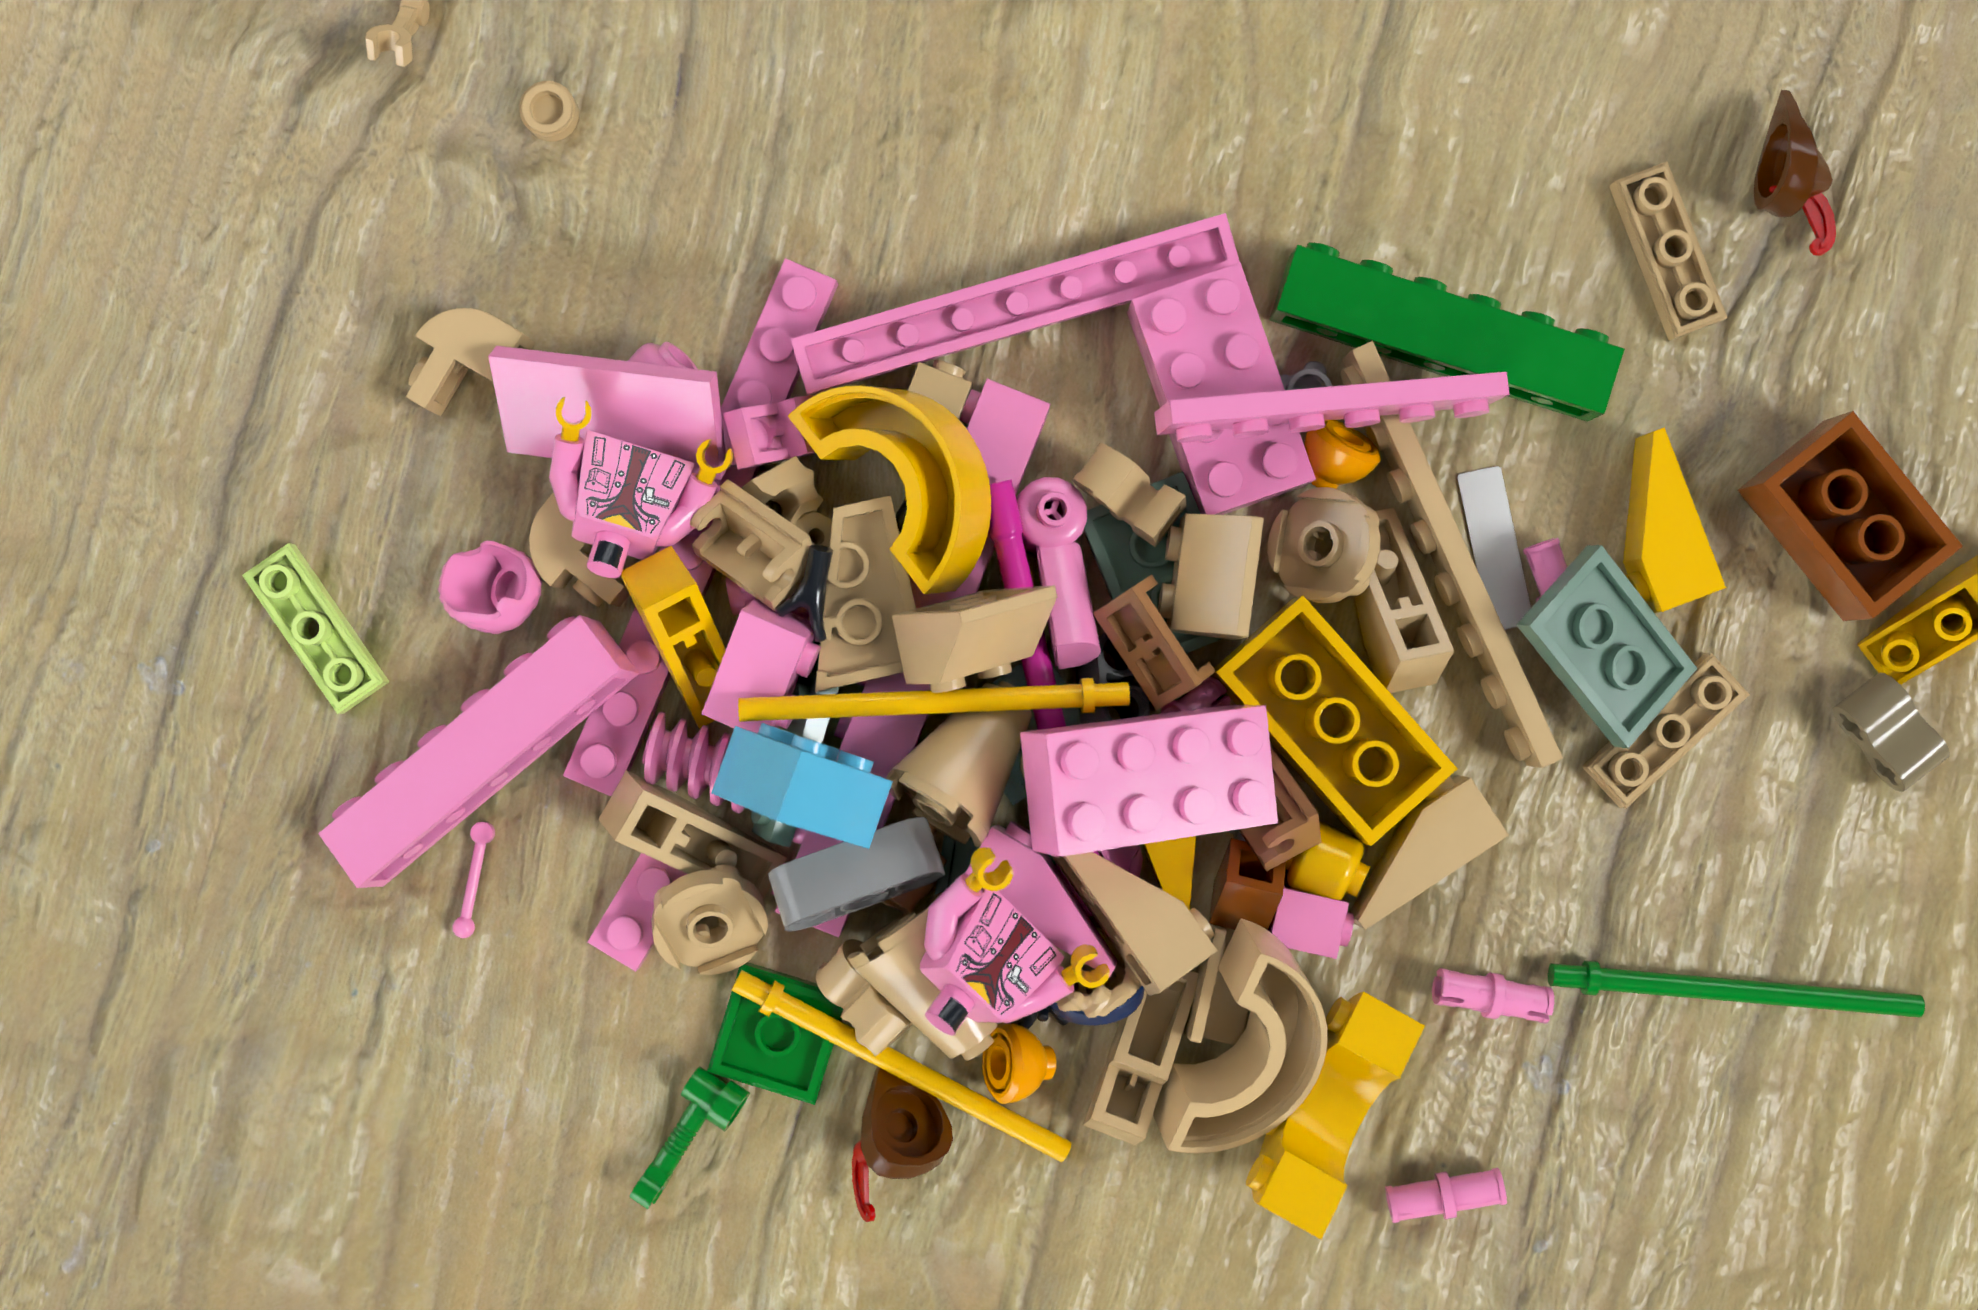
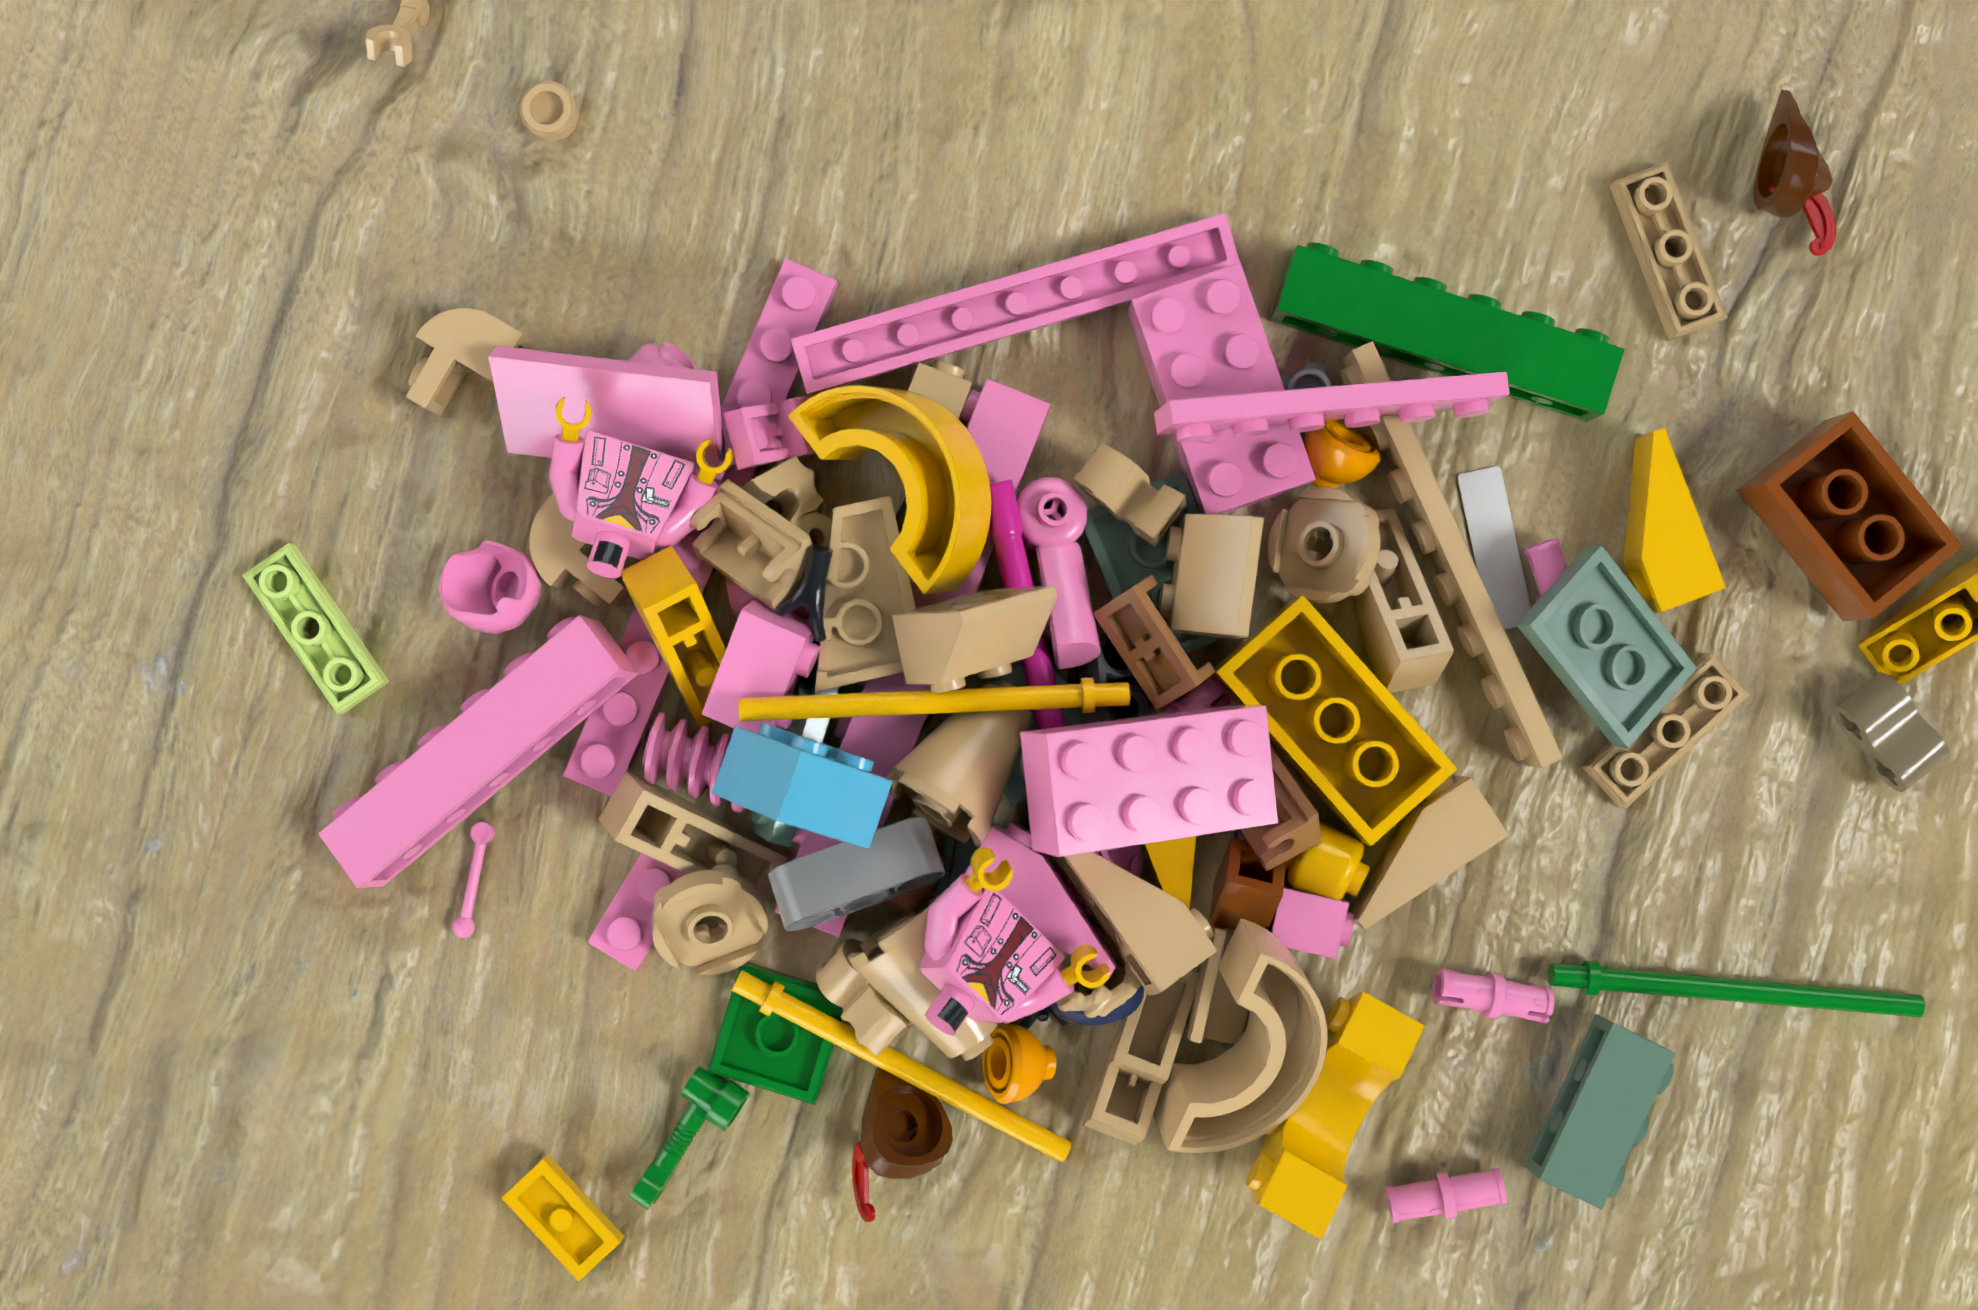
none -> yellow plate [501,1154,625,1282]
none -> sand green brick [1524,1014,1676,1210]

